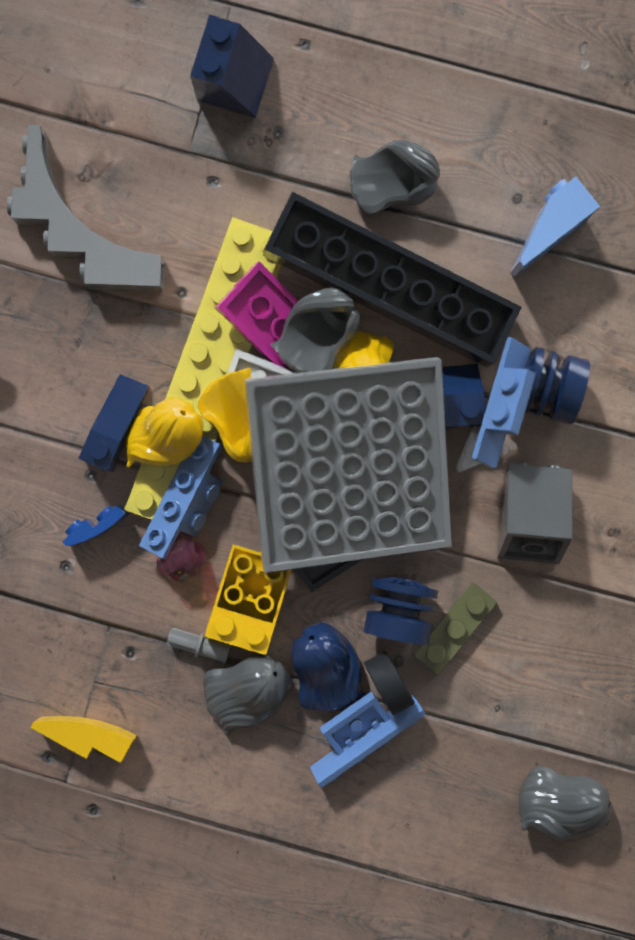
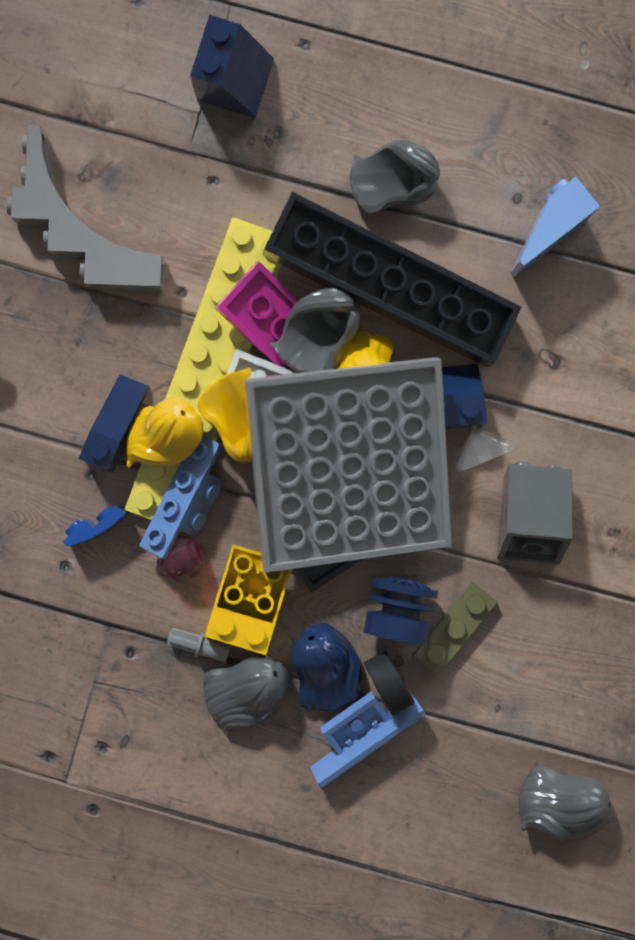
yellow slope [30,716,137,763] -> none
medium blue bracket [472,337,536,469] -> none
dark blue wheel [525,347,590,425] -> none

